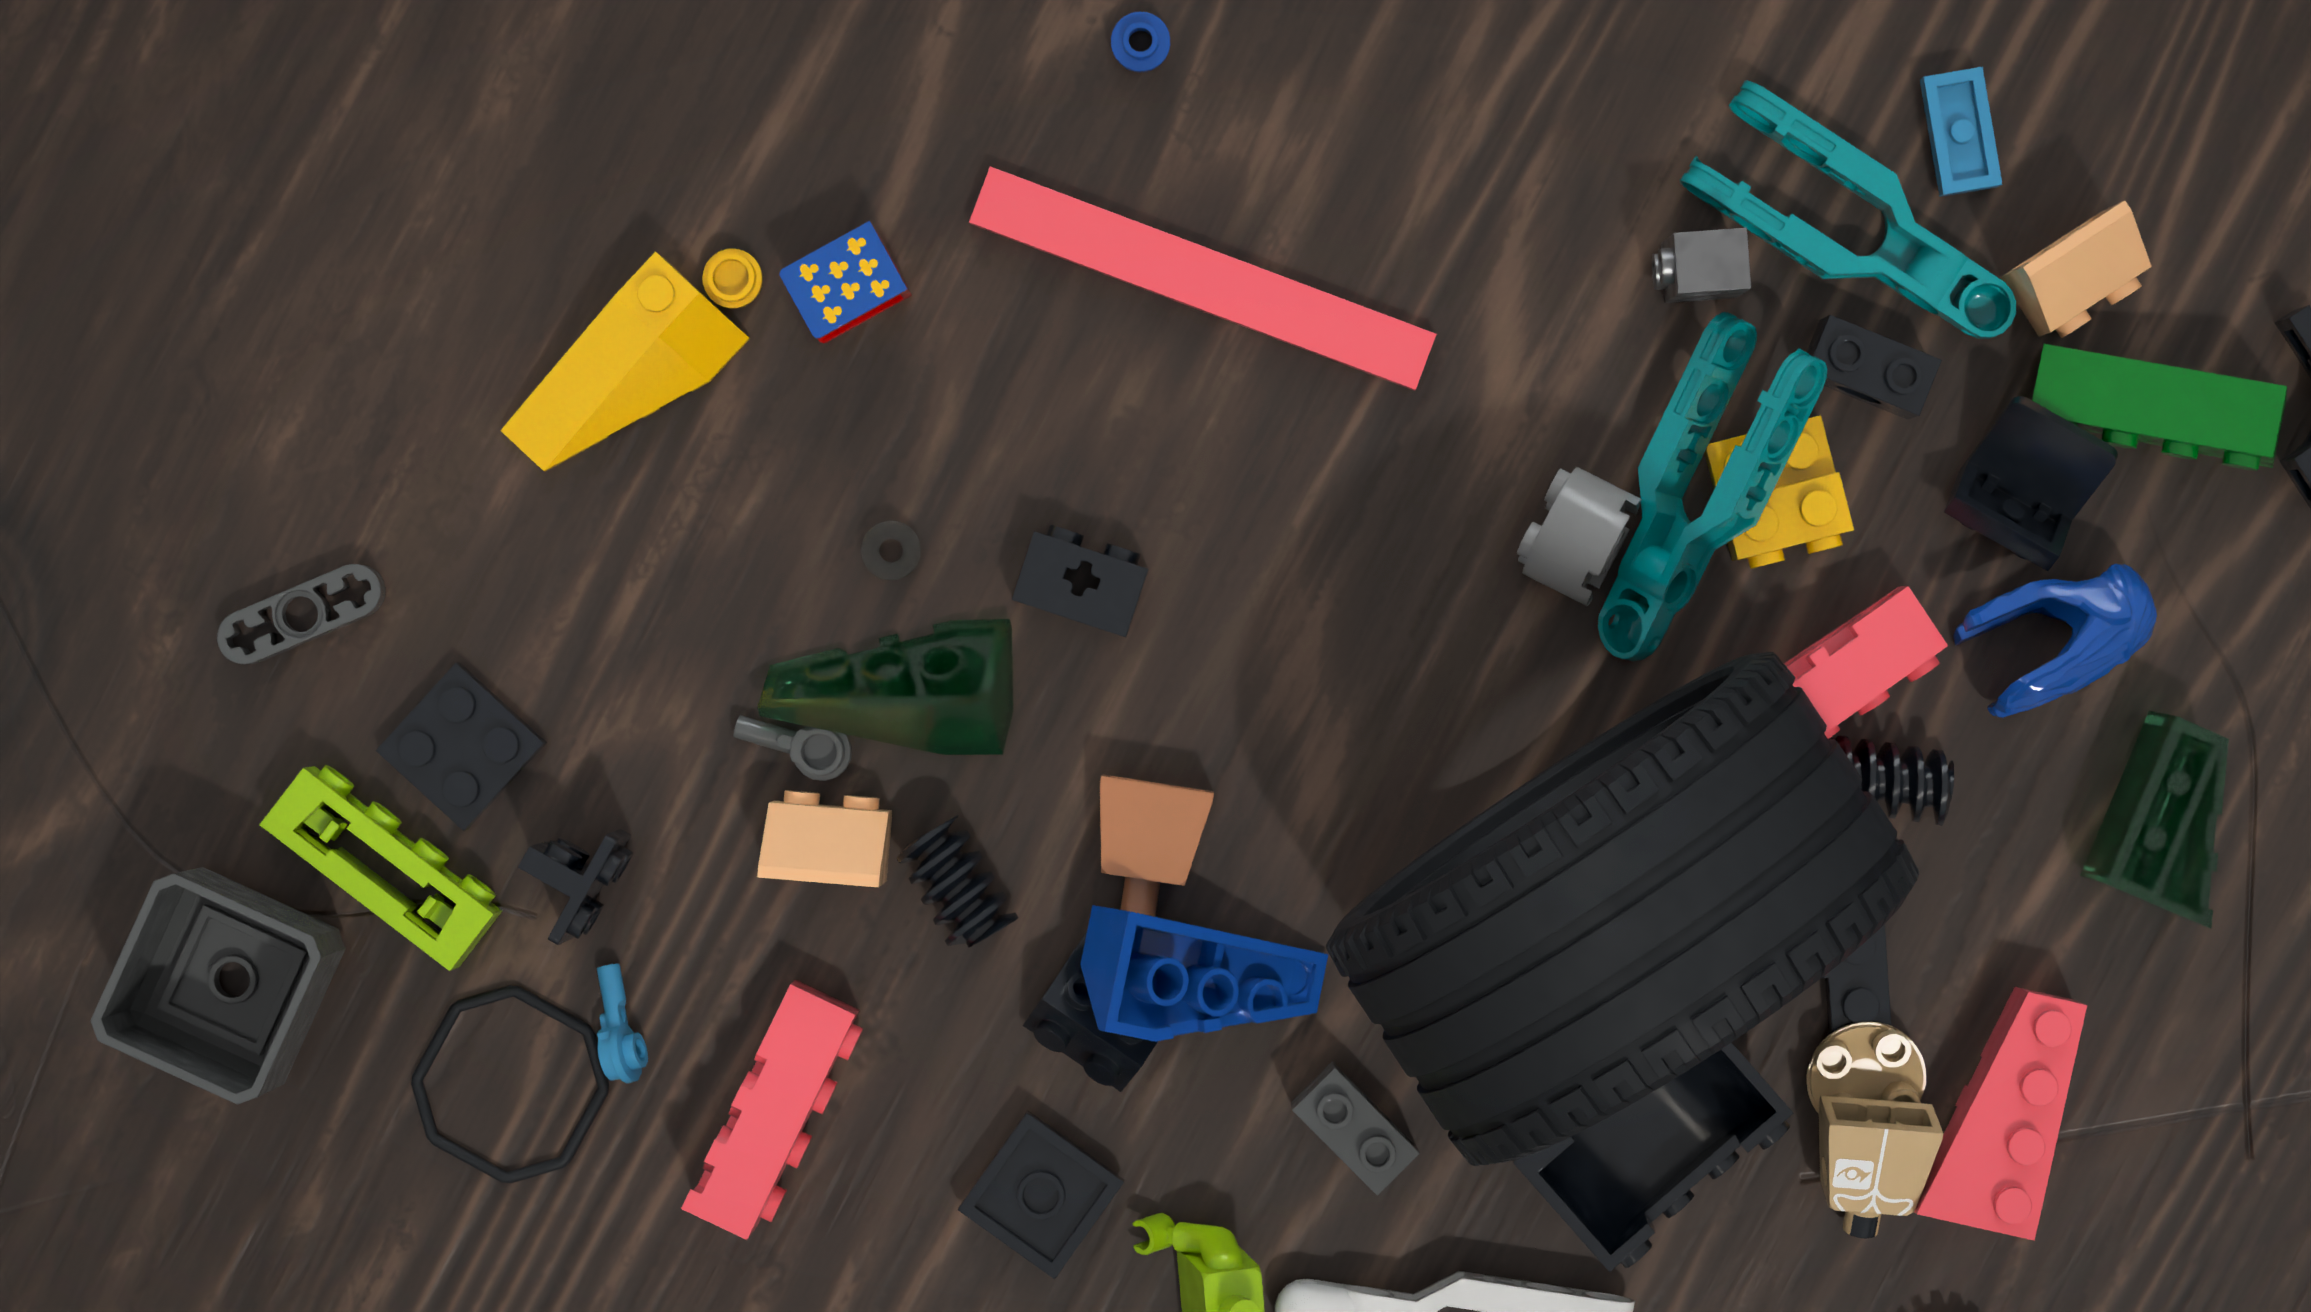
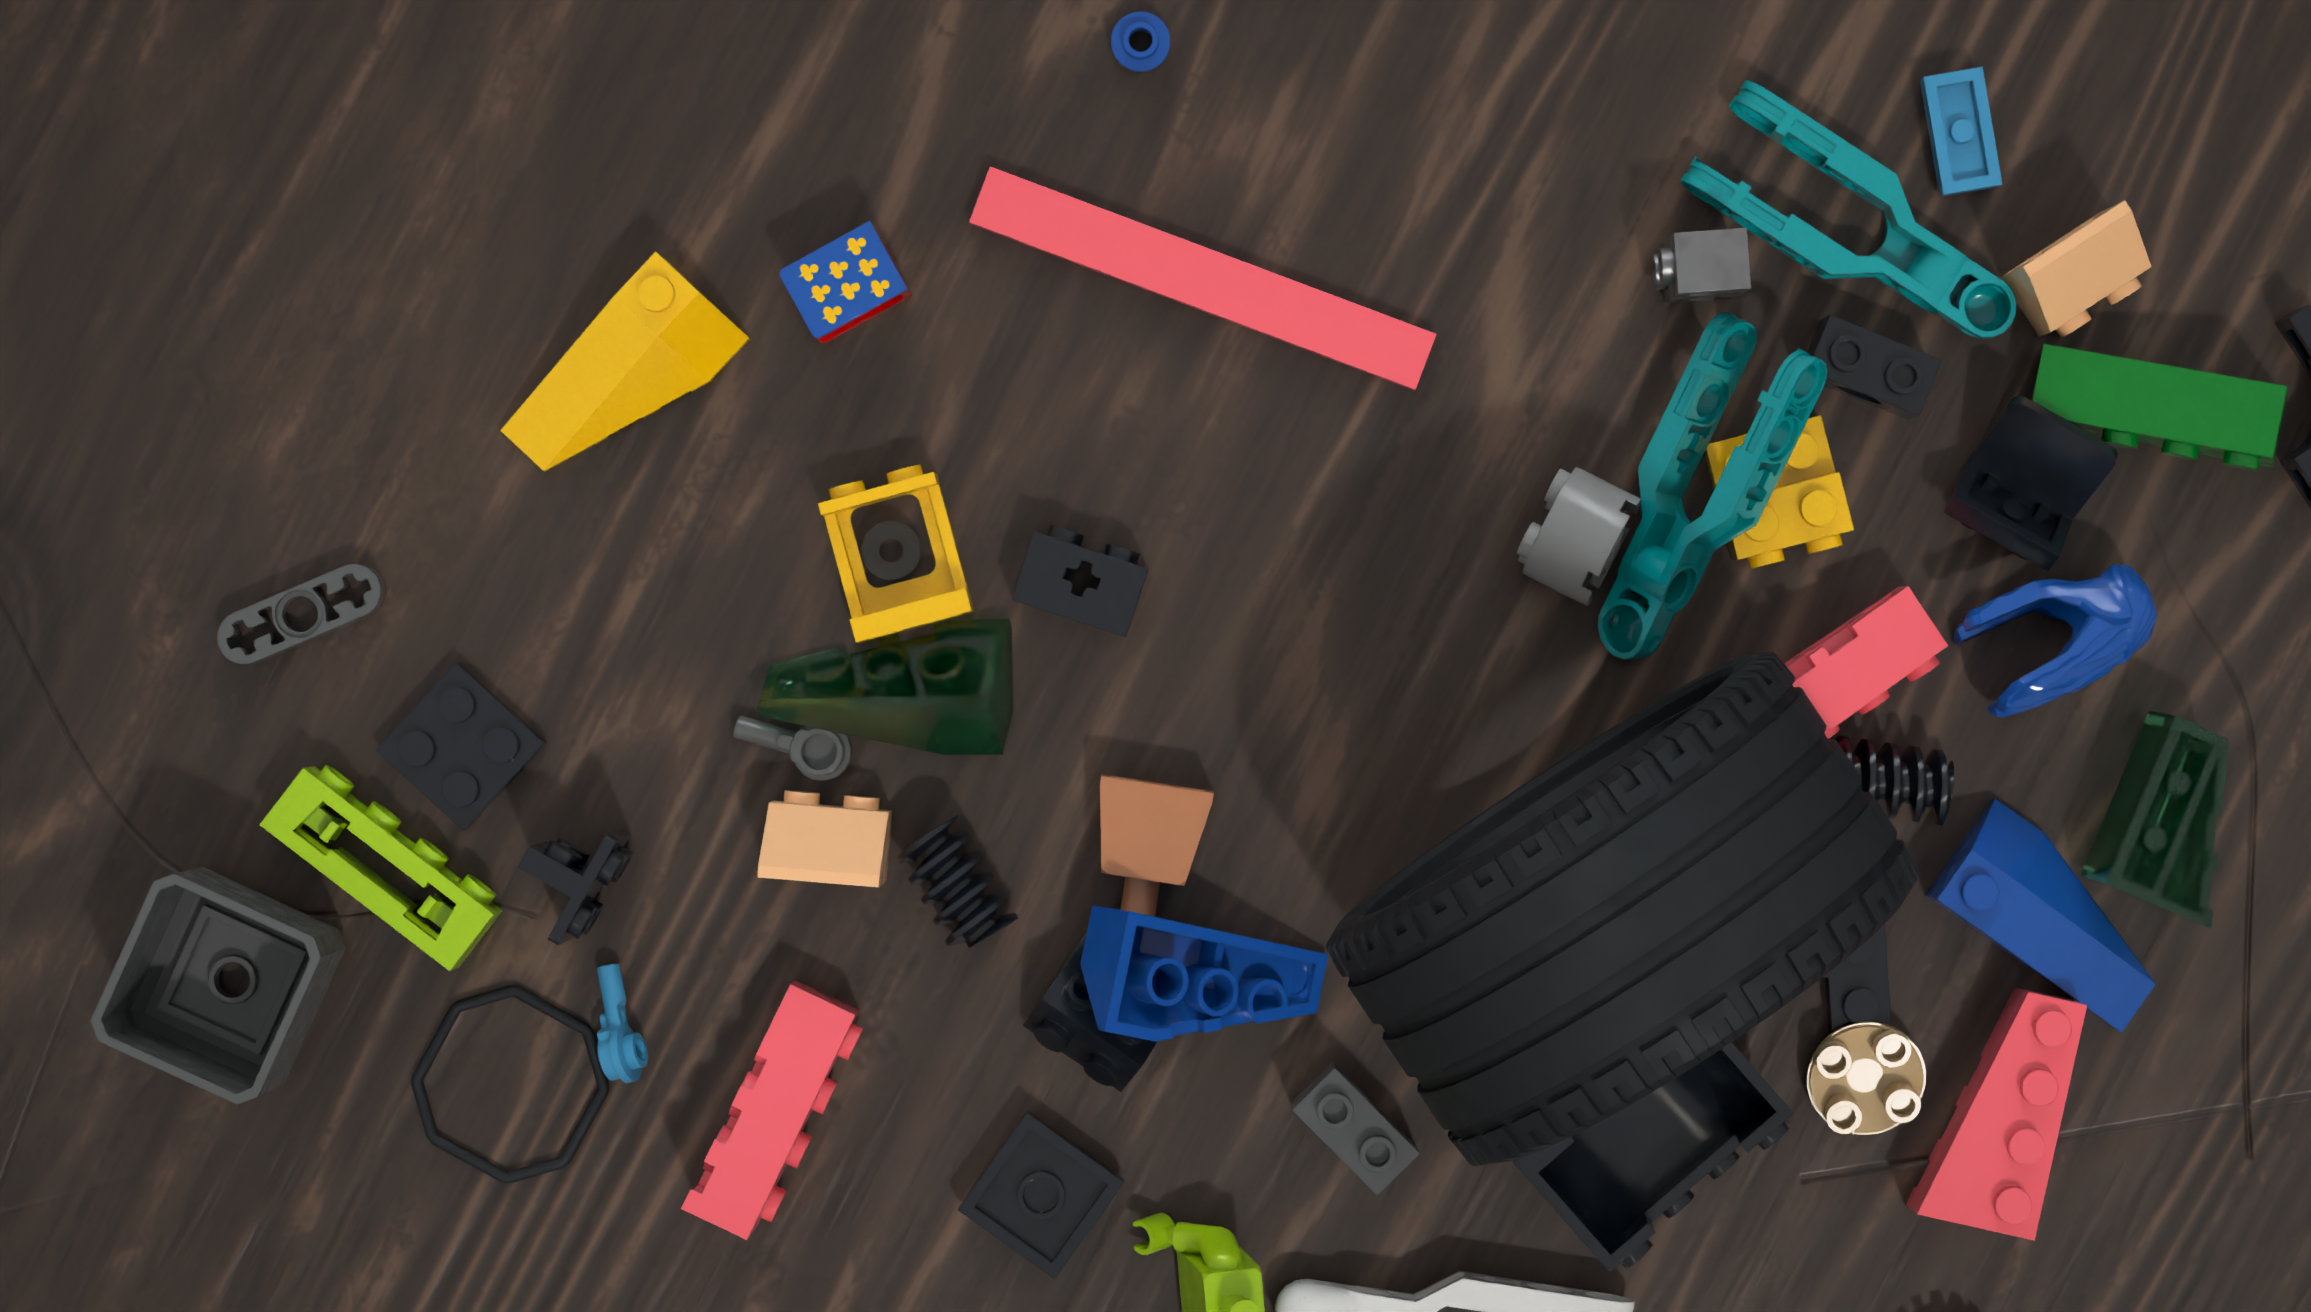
yellow plate [702,248,763,309] -> none
tan torso [1819,1096,1943,1239] -> none
none -> yellow window [818,464,974,643]
none -> blue wedge [1925,798,2156,1033]

